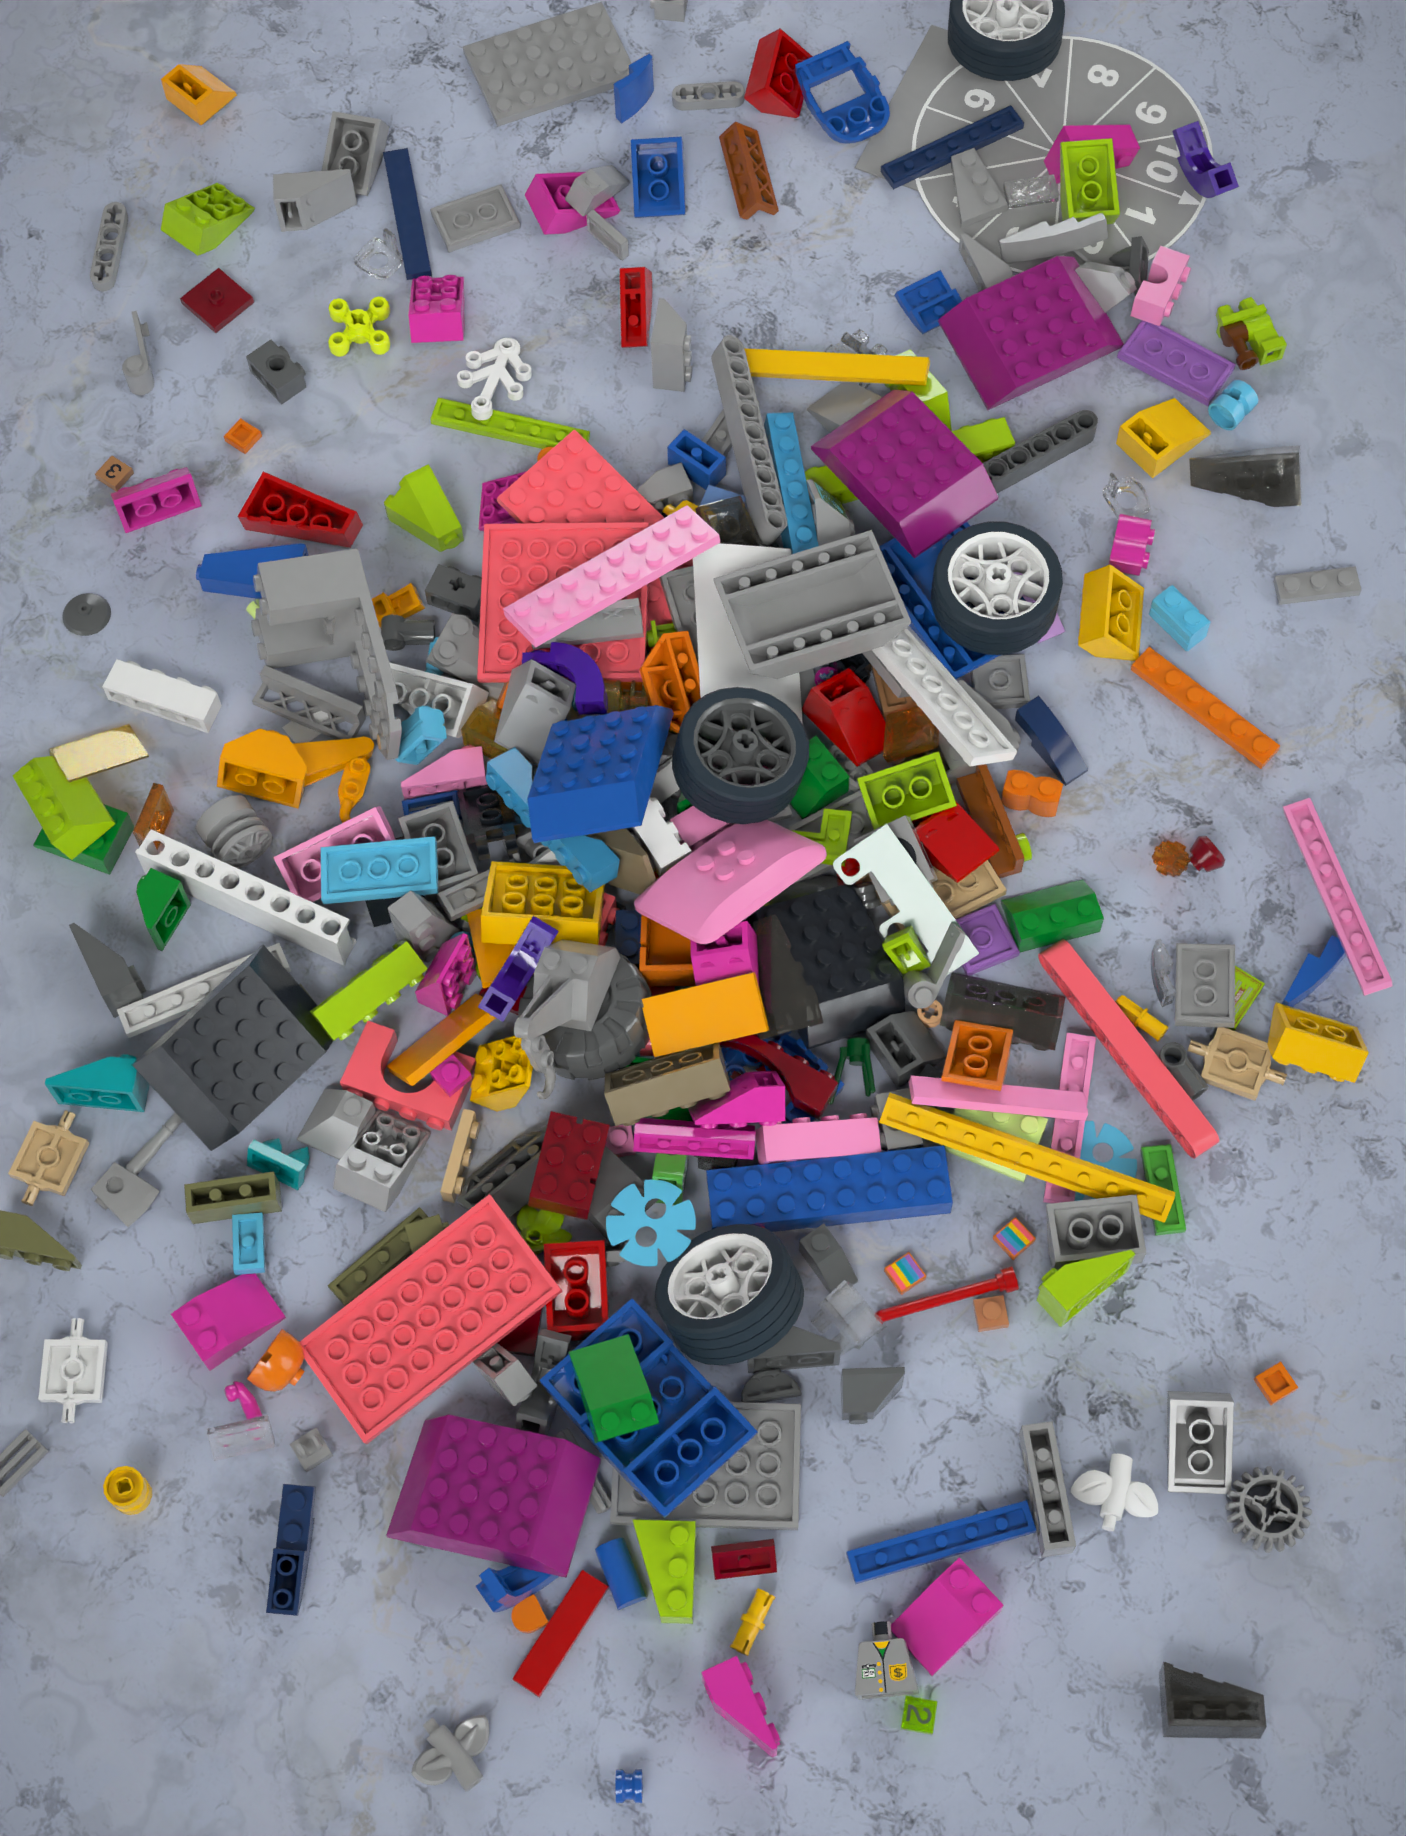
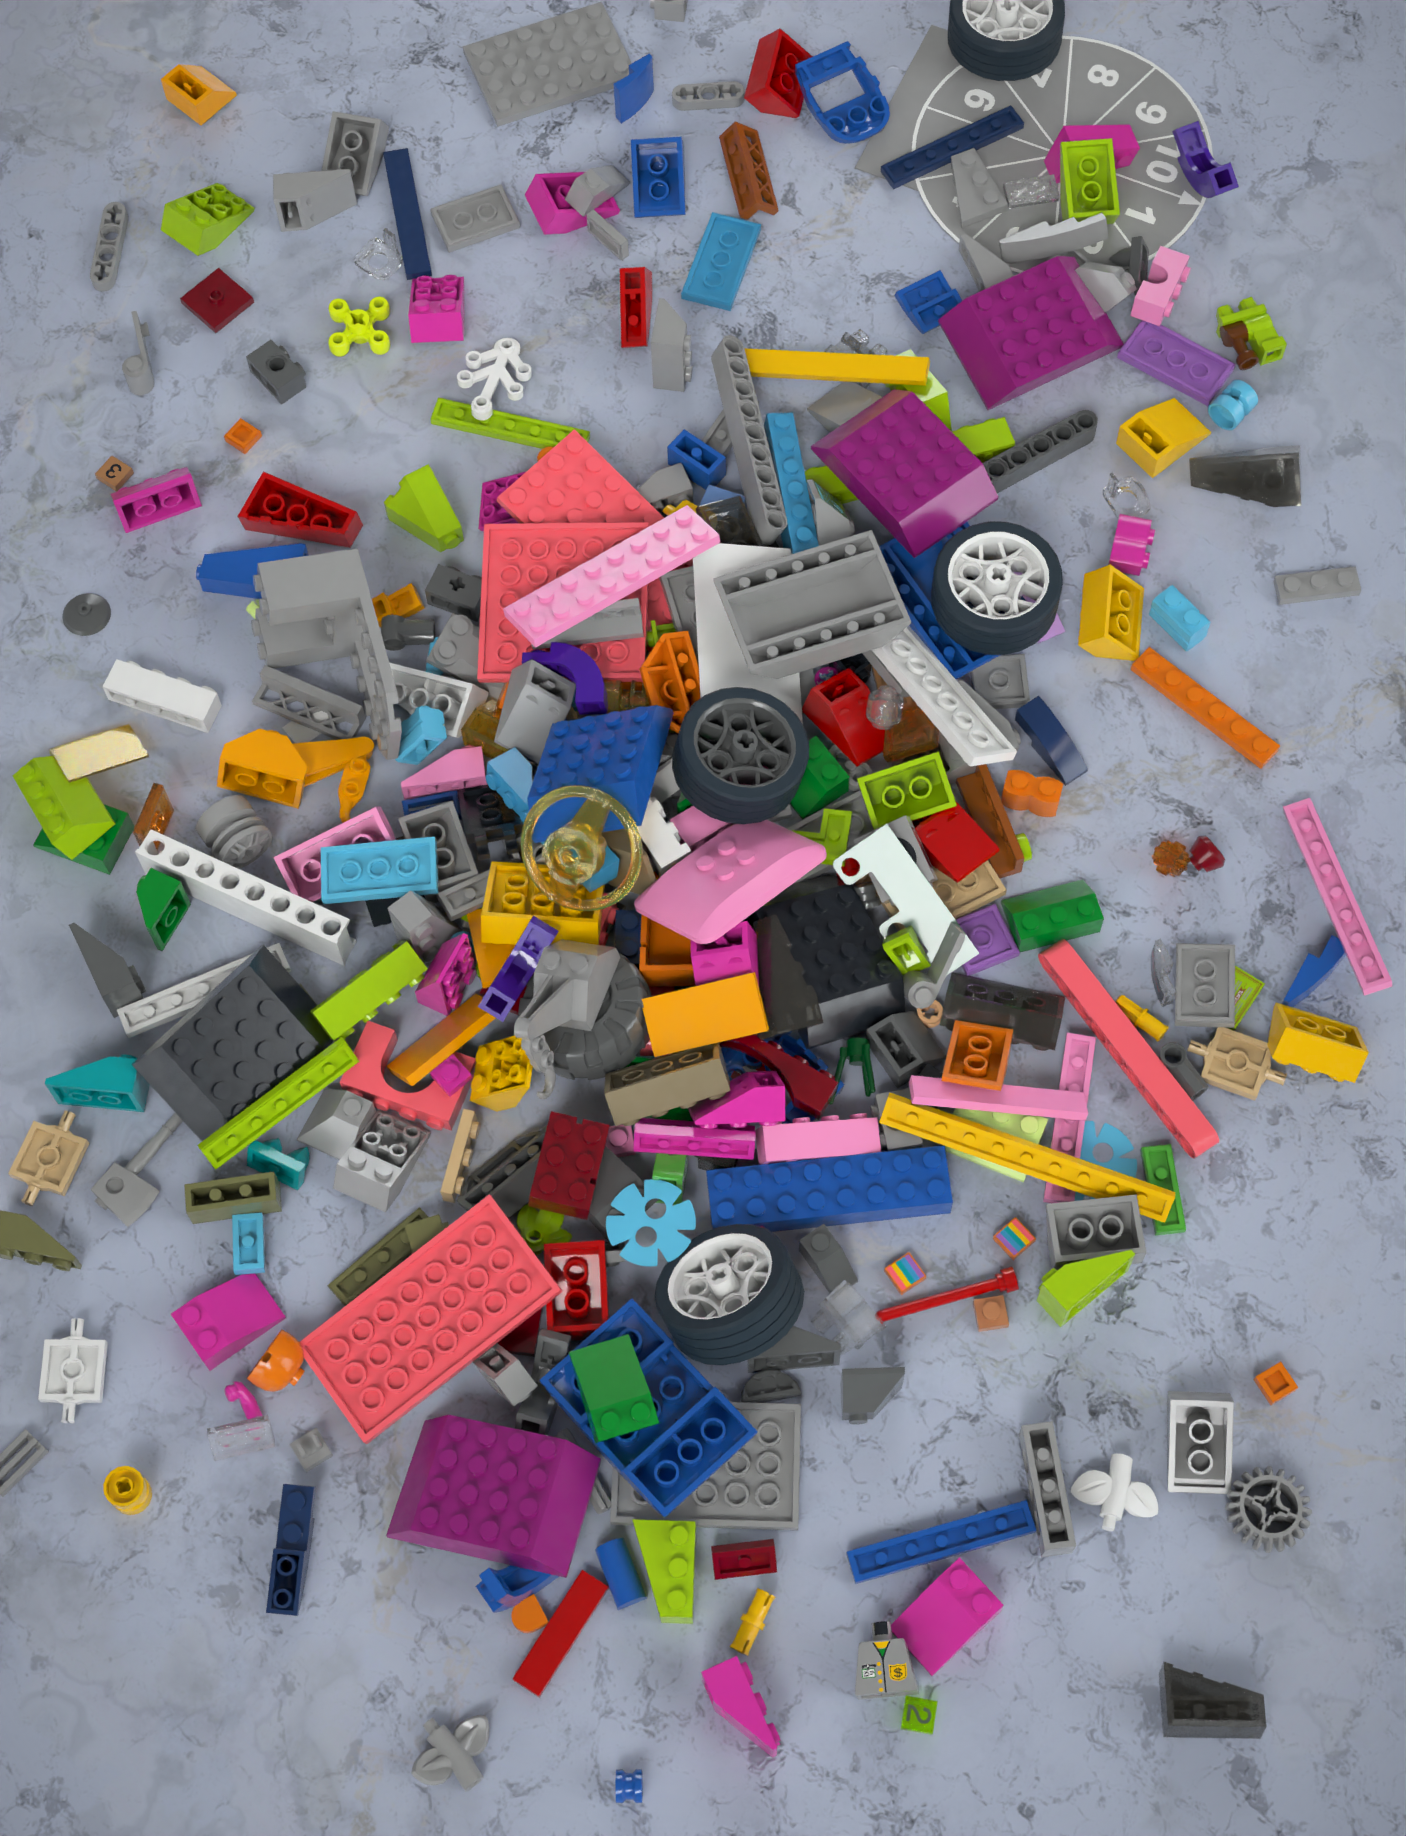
none -> lime tile [197,1037,359,1170]
none -> clear yellow piece [520,785,643,911]
none -> dark azure tile [681,212,761,311]
none -> clear head [866,685,904,730]

